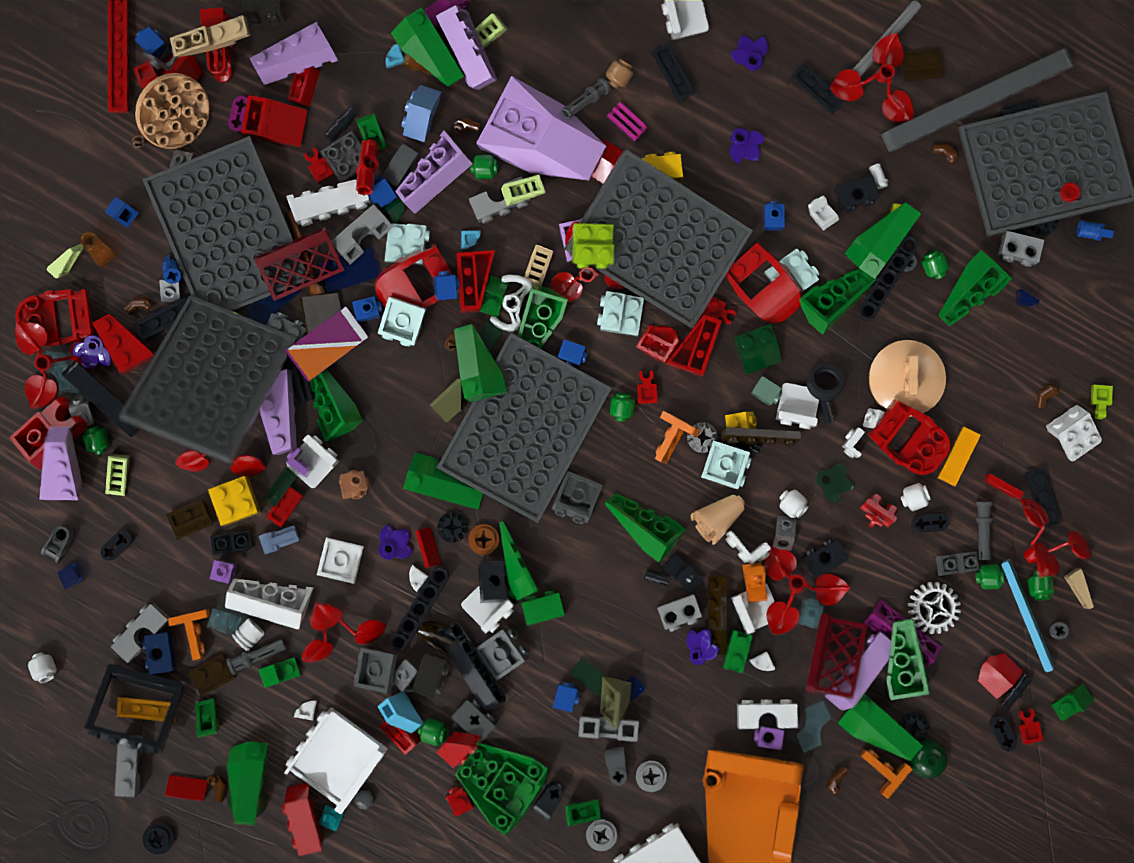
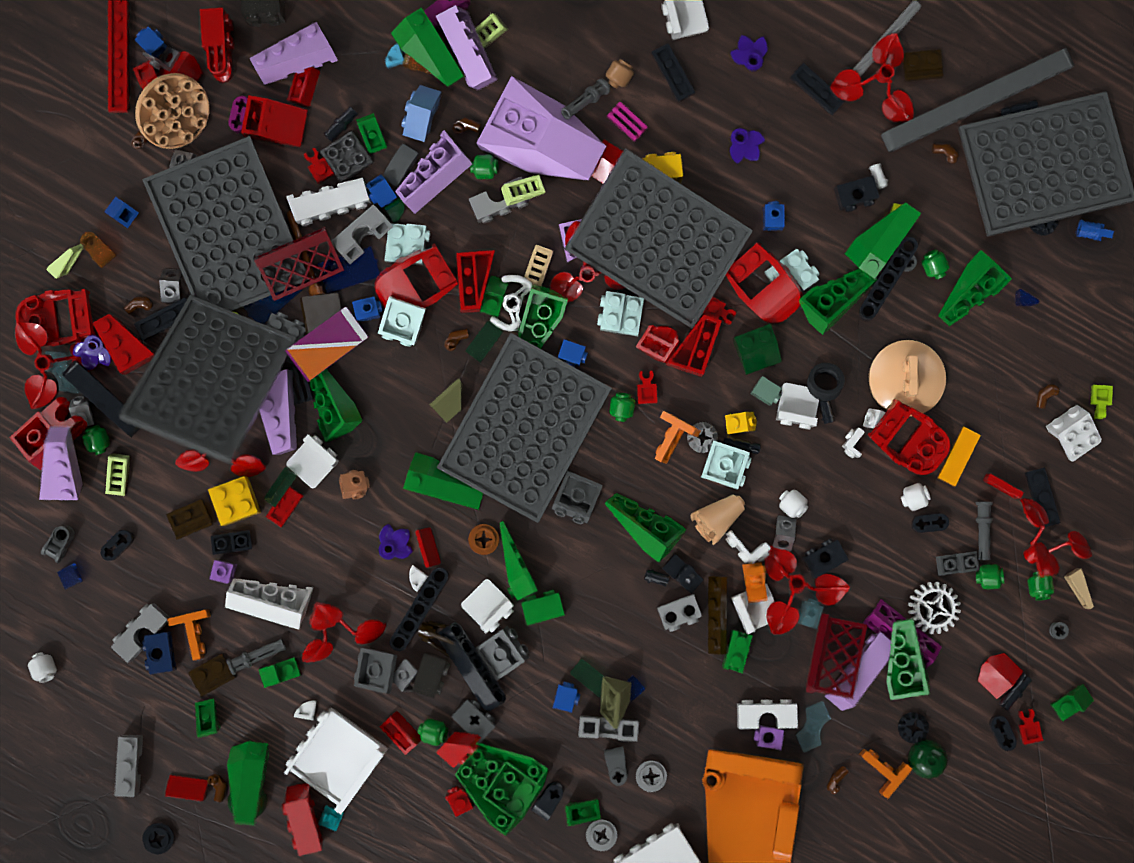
black window [84,664,185,755] -> none
light orange tile [116,697,176,722] -> none
blue hinge [162,255,181,284] -> none
tan slope [170,16,251,57] -> none
clear light blue bracket [207,608,241,634] -> none
white piece [232,618,265,651] -> none
sand blue piece [259,525,300,555] -> none
medium lavender bracket [286,447,311,478] -> none
white plate [317,537,364,584] -> none
red piece [355,139,379,196] -> none
dark grey tile [355,790,374,809] -> none
medium azure slope [378,692,424,733] -> none
blue brick [433,271,459,300] -> none
black gear [437,512,468,543] -> none
green wedge [454,324,507,402] -> none
medium azure tile [461,231,481,251] -> none
black brick [478,561,509,603] -> none
lime plate [572,223,614,268] -> none
dark purple plate [687,629,719,665] -> none
dark brown plate [721,427,801,446] -> none
white tile [750,651,775,671] -> none
white bracket [808,195,839,230] -> none
clear green plate [816,465,853,503] -> none
green wedge [838,694,923,761] -> none
red hips [860,493,898,527] -> none
light grey brick [997,231,1044,267] -> none
medium azure tile [1002,559,1055,672] -> none
red tile [1060,182,1080,203] -> none

